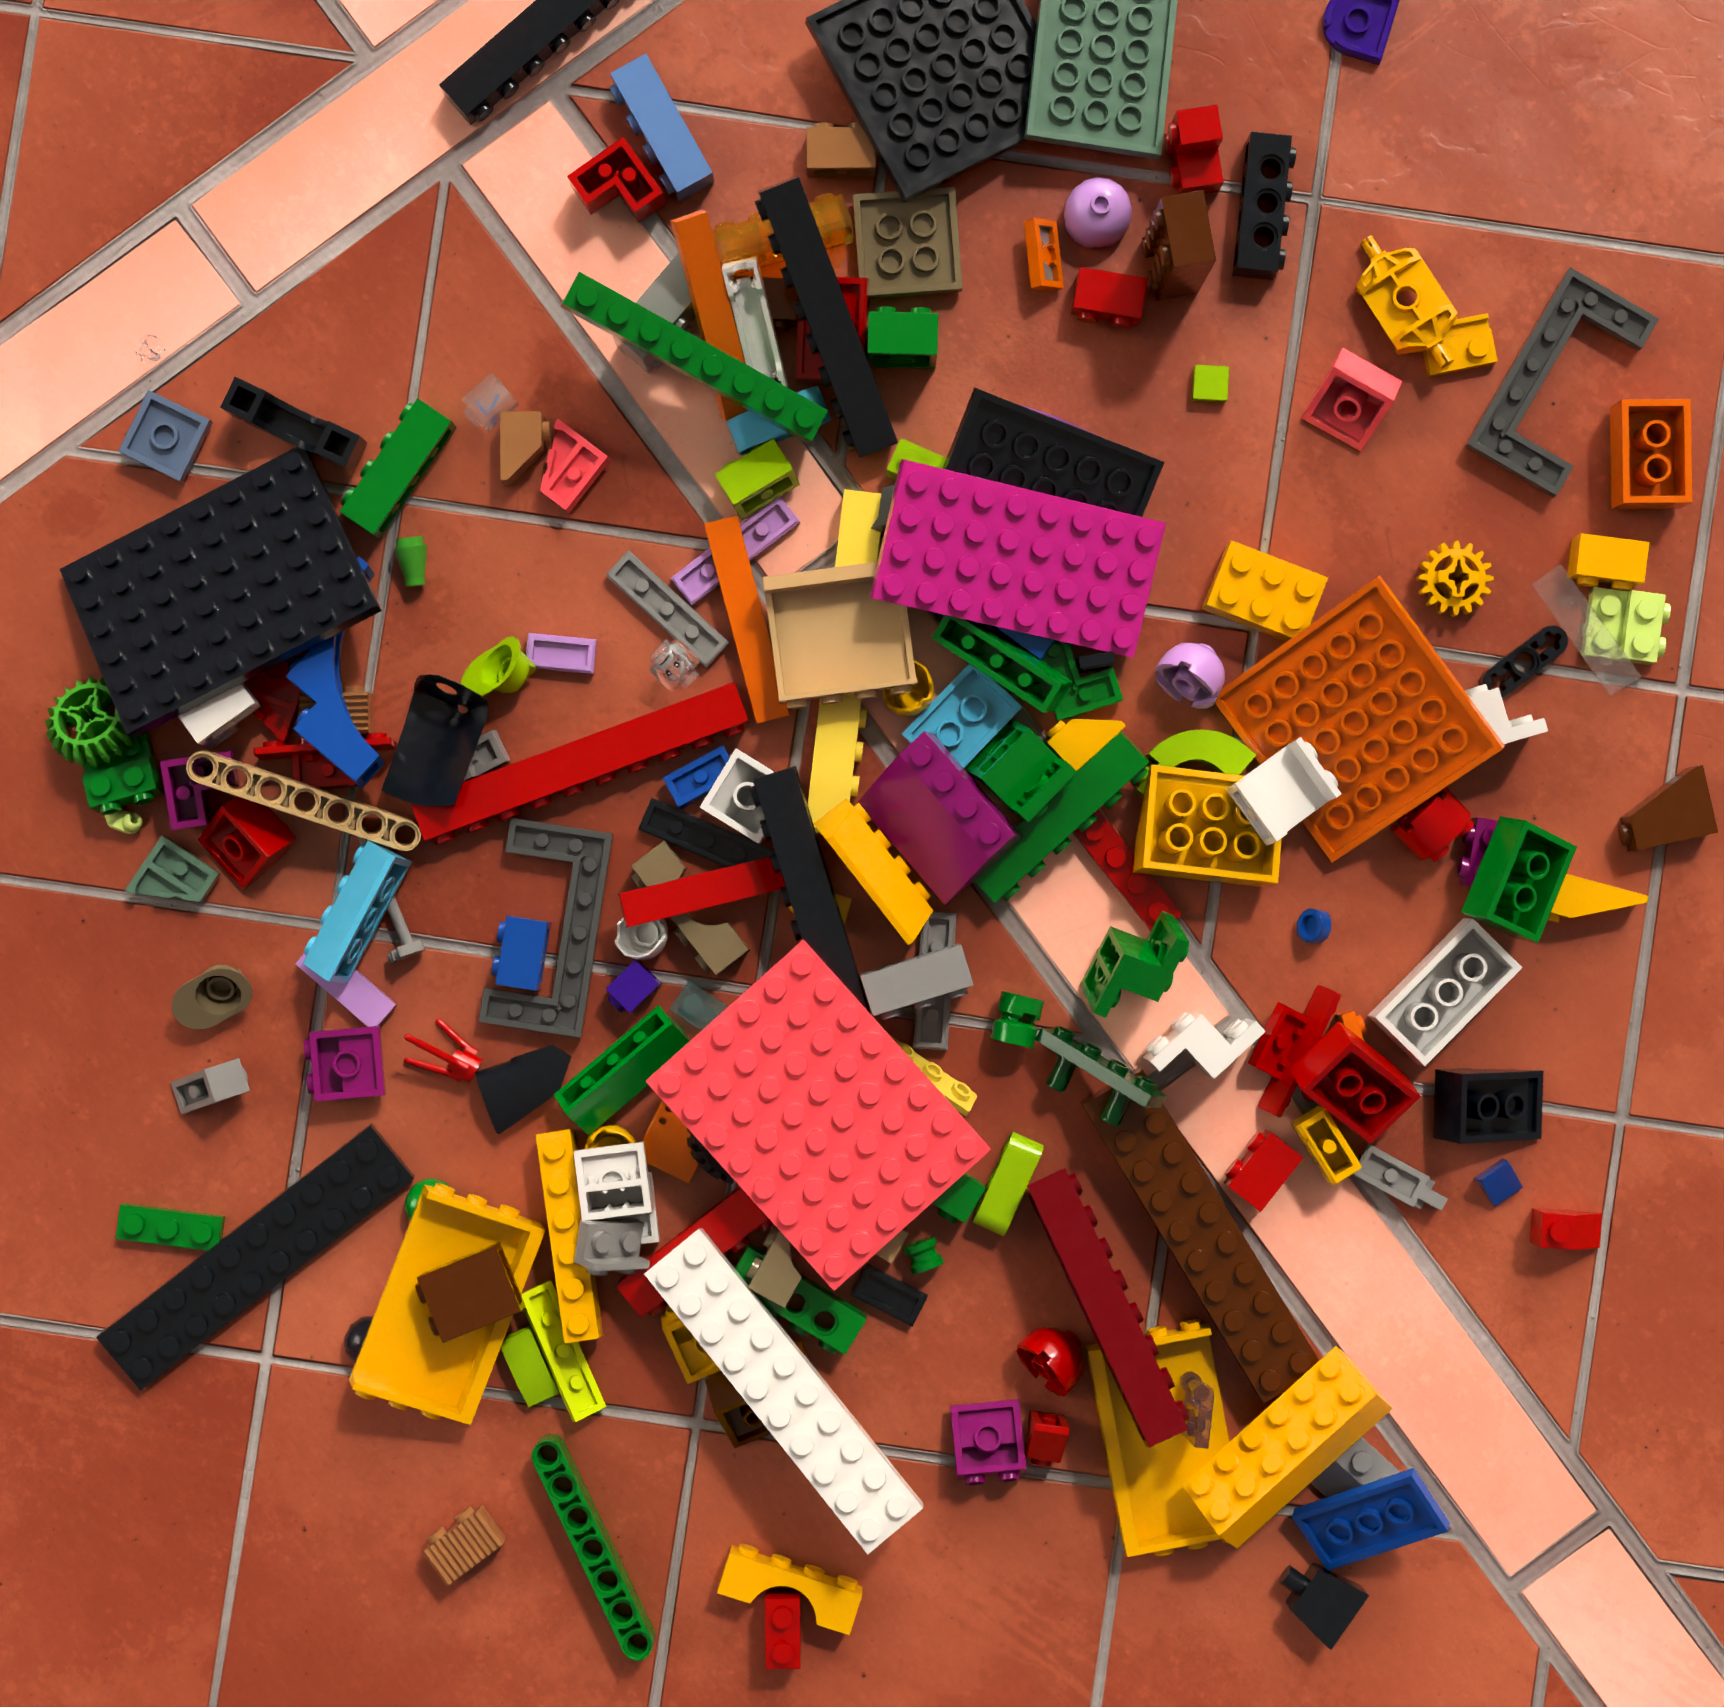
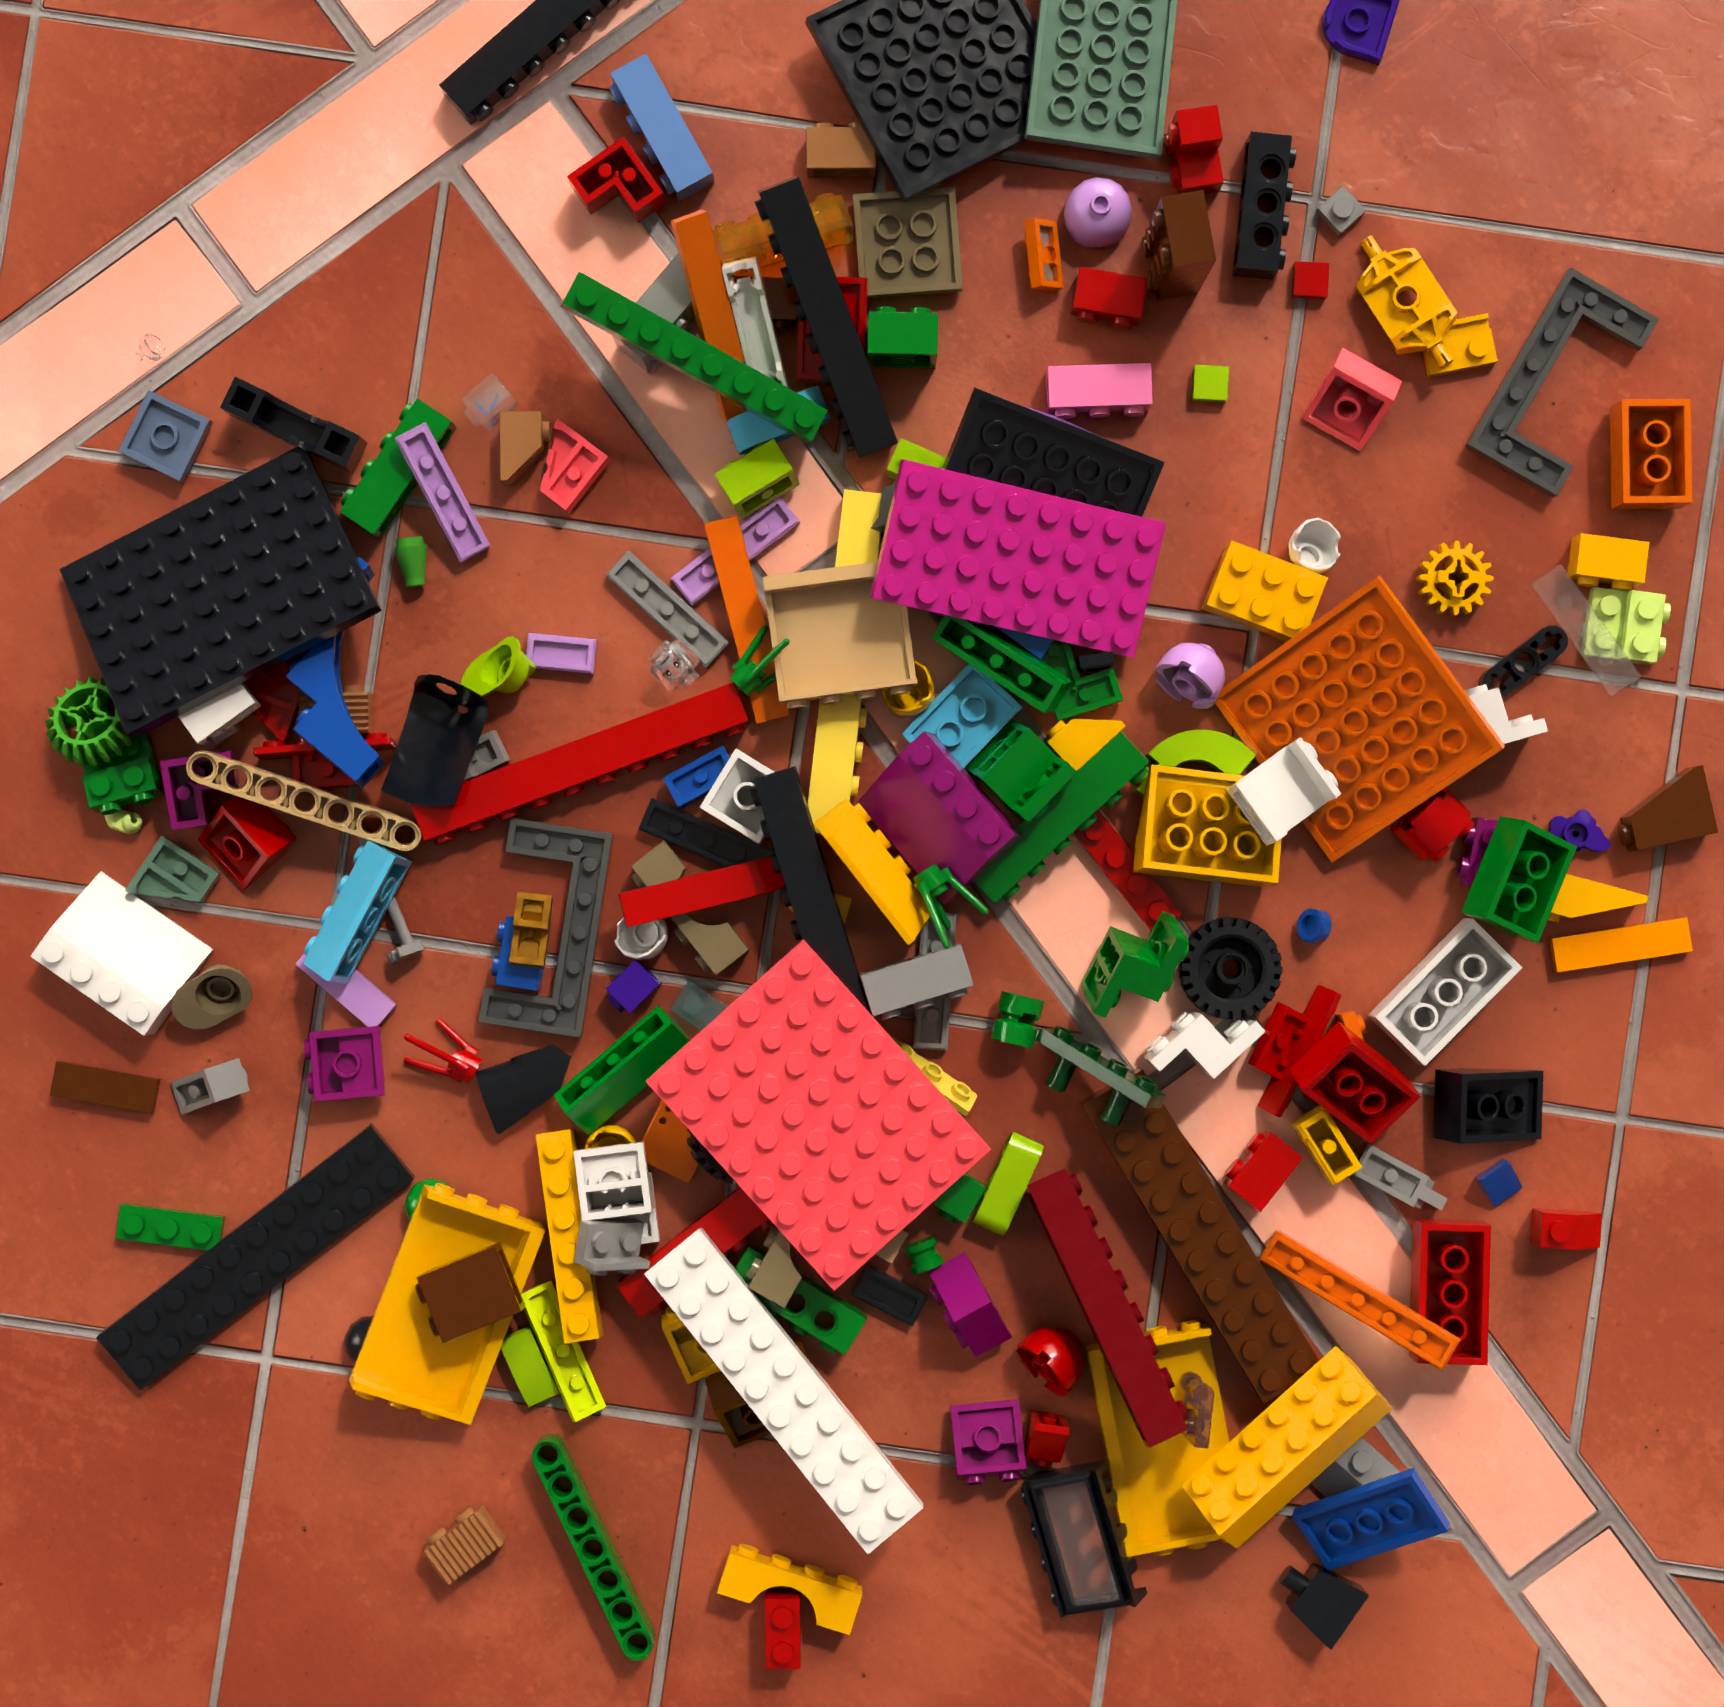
none -> white slope [31,871,214,1036]
none -> reddish brown tile [50,1061,161,1114]
none -> lavender tile [394,422,491,562]
none -> pearl gold slope [509,892,553,969]
none -> green plant [730,625,790,696]
none -> green plant [913,864,989,949]
none -> magenta brick [929,1252,1012,1357]
none -> window [1021,1459,1147,1618]
none -> bright pink brick [1046,363,1153,419]
none -> black wheel [1178,917,1283,1019]
none -> orange tile [1259,1229,1461,1371]
none -> white hair [1288,518,1341,574]
none -> red tile [1292,261,1330,300]
none -> light grey plate [1316,186,1366,236]
none -> red brick [1409,1219,1491,1366]
none -> dark purple animal [1548,809,1611,852]
none -> light orange tile [1549,917,1693,973]

